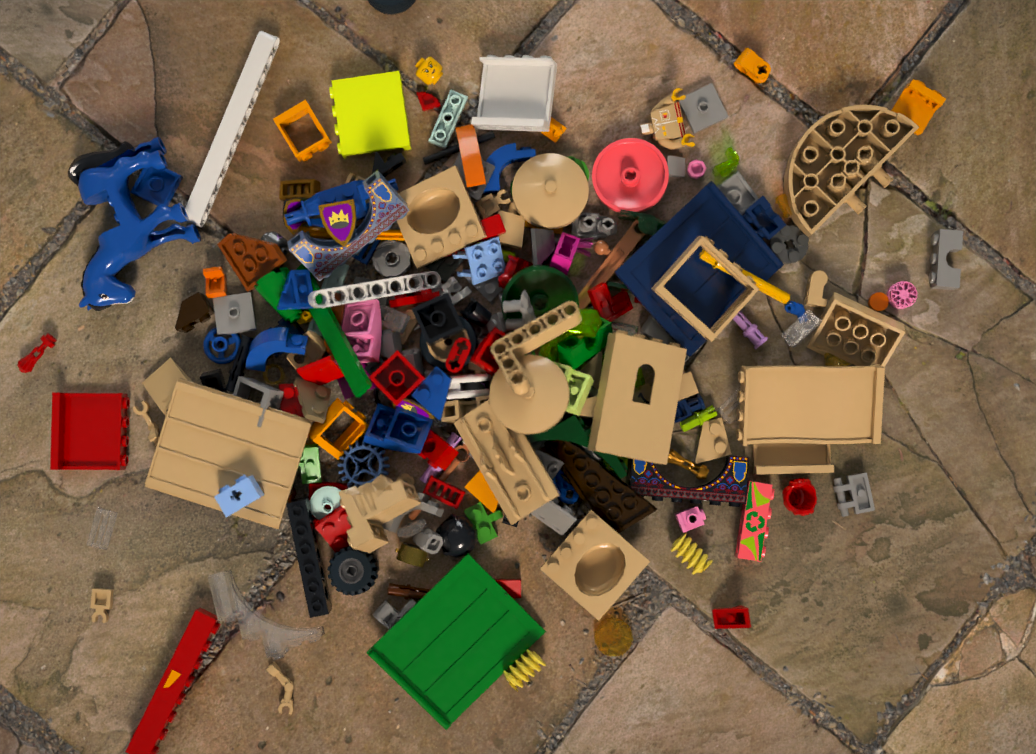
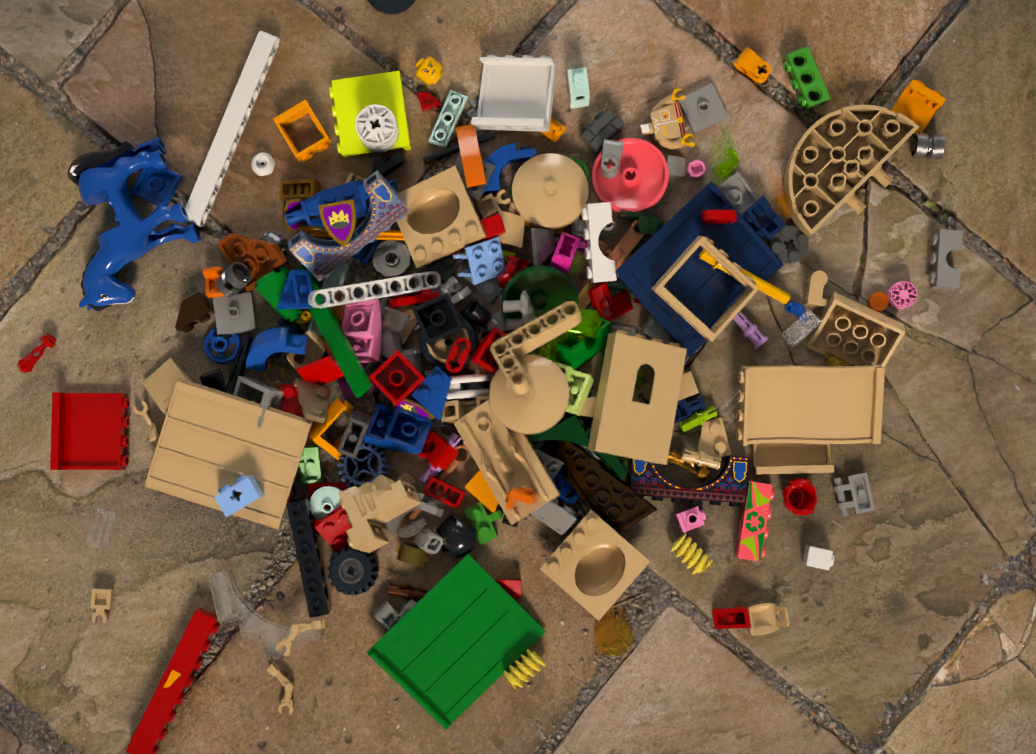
none -> flat silver wheel [216,262,252,297]
none -> white plate [251,152,275,176]
none -> tan piece [275,620,326,656]
none -> dark grey brick [337,410,372,458]
none -> white wheel [355,104,399,152]
none -> orange bracket [505,487,539,510]
none -> light aqua torso [566,67,590,109]
none -> dark grey brick [580,108,624,154]
none -> white arch [582,202,617,283]
none -> light grey piece [601,139,624,179]
none -> tan pin [680,448,721,470]
none -> red beam [701,210,737,224]
none -> tan piece [748,603,790,636]
none -> bright green brick [783,46,830,112]
none -> white brick [802,545,834,570]
none -> flat silver wheel [911,132,945,160]

